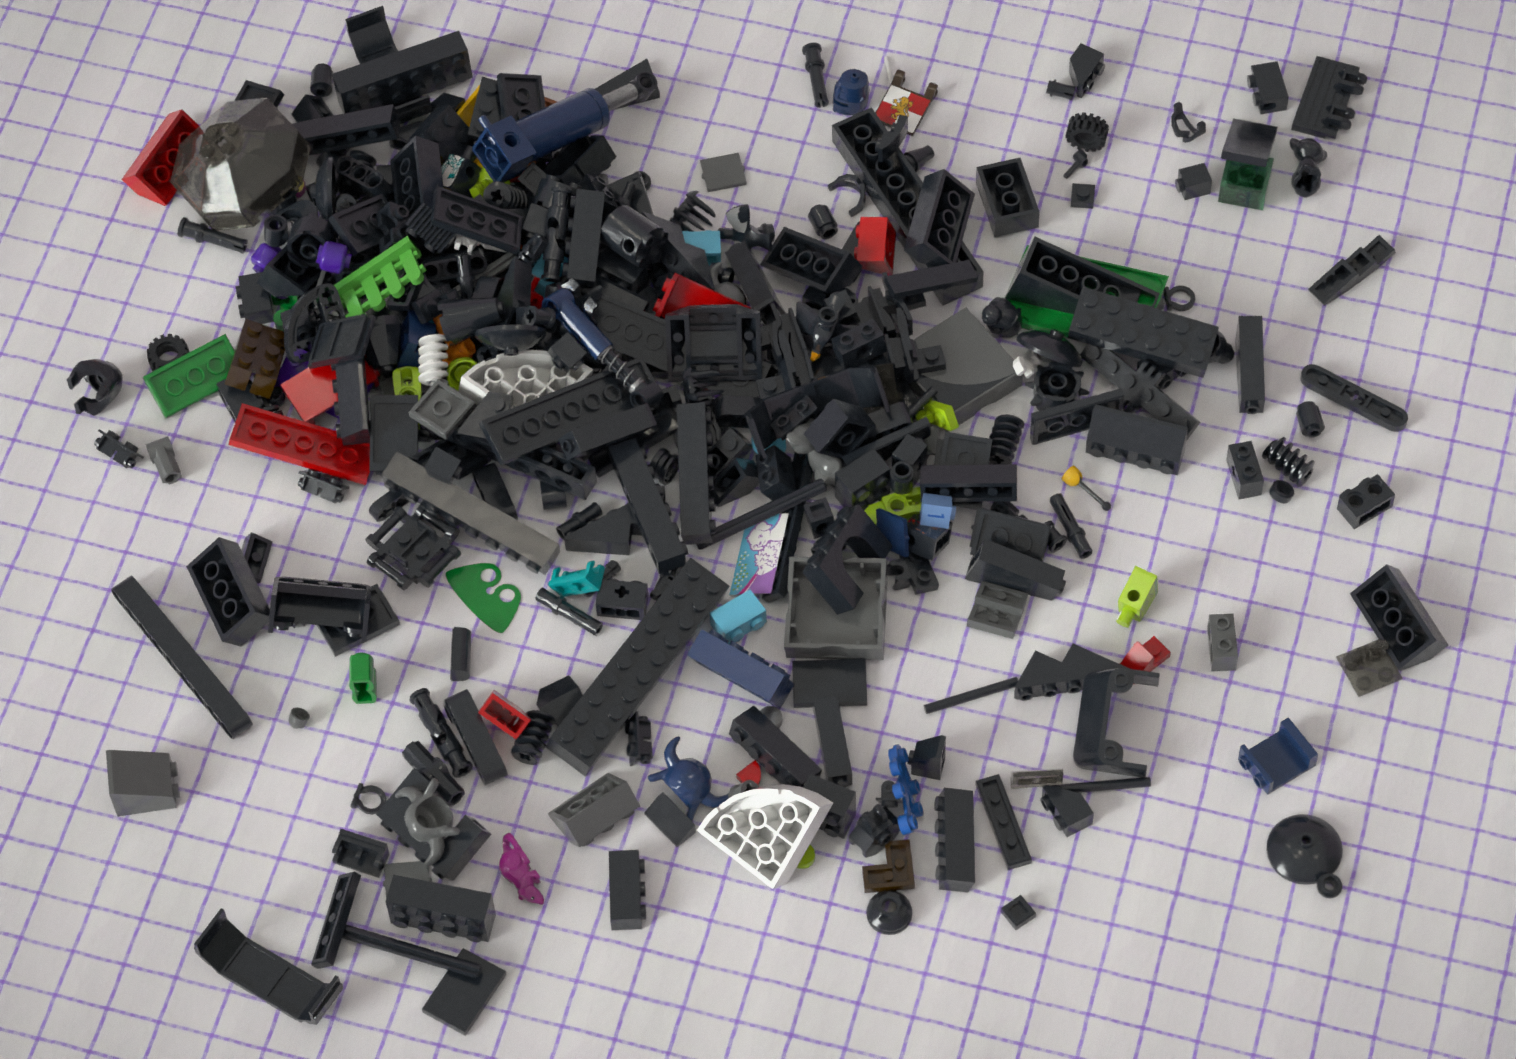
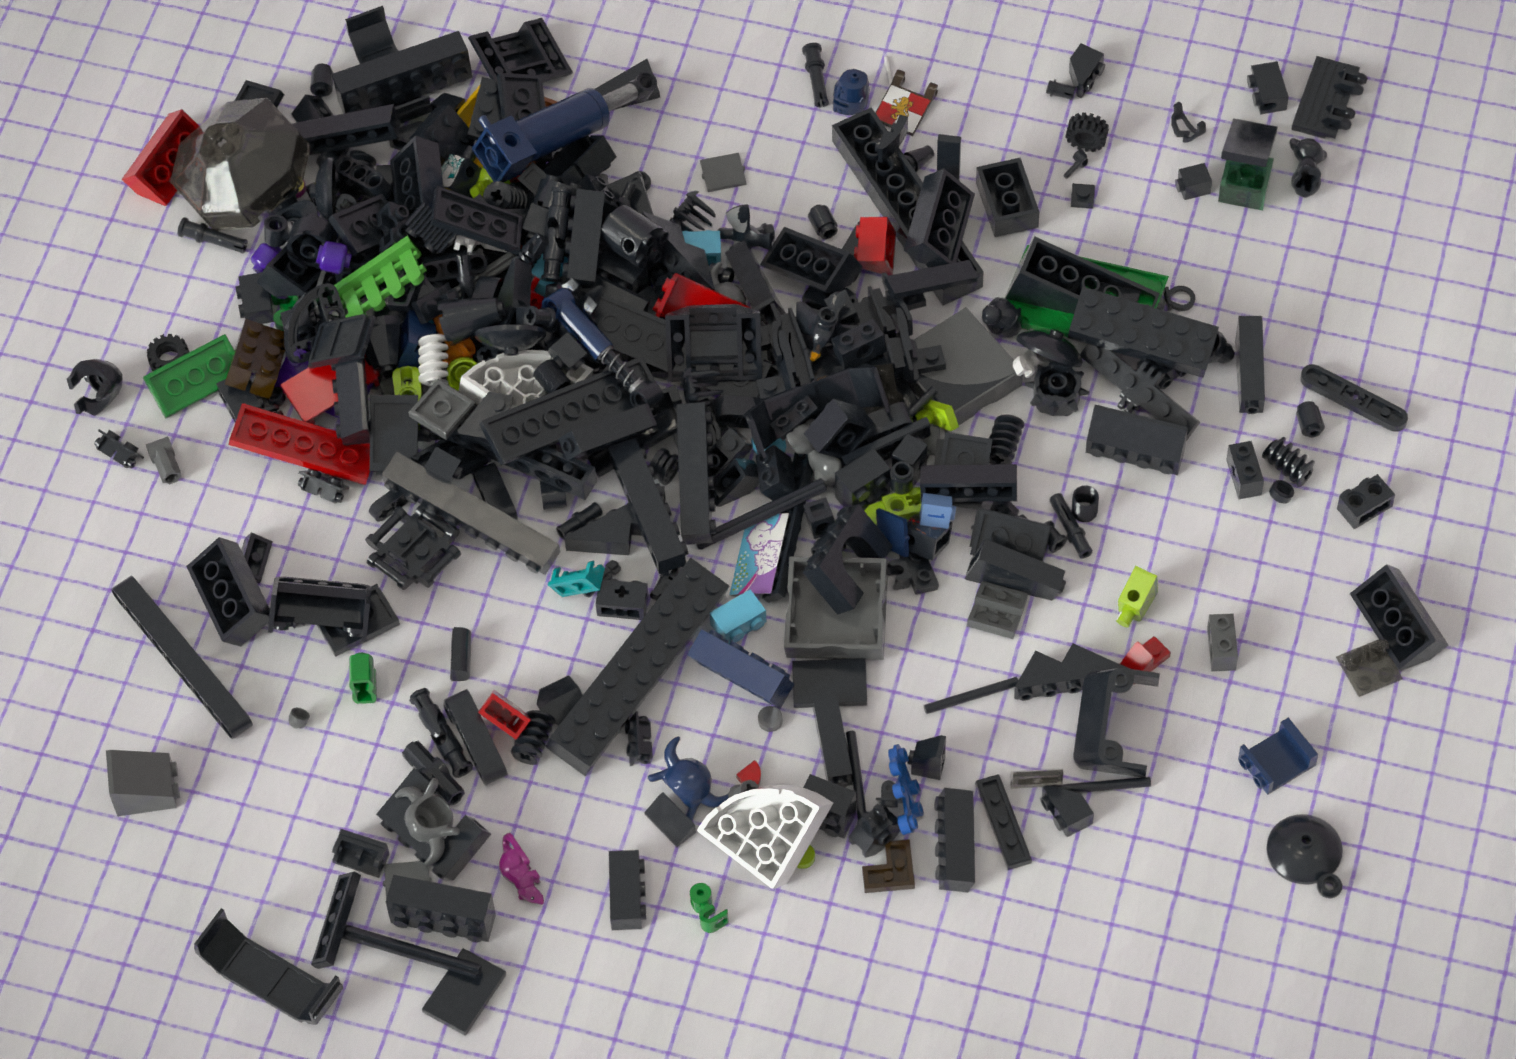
black piece [350,783,386,815] -> none
green piece [446,563,521,633] -> none
black pin [535,587,603,636] -> none
dark grey slope [548,773,640,847] -> none
black brick [729,706,822,787] -> none
black helmet [828,174,866,217] -> none
black piece [866,890,912,935] -> none
black tile [1000,895,1036,930] -> none
black tile [1030,388,1124,445] -> none
hinge [1061,465,1111,511] -> none
black slope [1308,235,1396,306] -> none
none -> black slope [468,18,573,82]
none -> black piece [533,359,571,394]
none -> green leg [689,883,729,933]
none -> black bar [846,730,867,820]
none -> black tile [937,134,961,181]
none -> black piece [1071,485,1099,522]

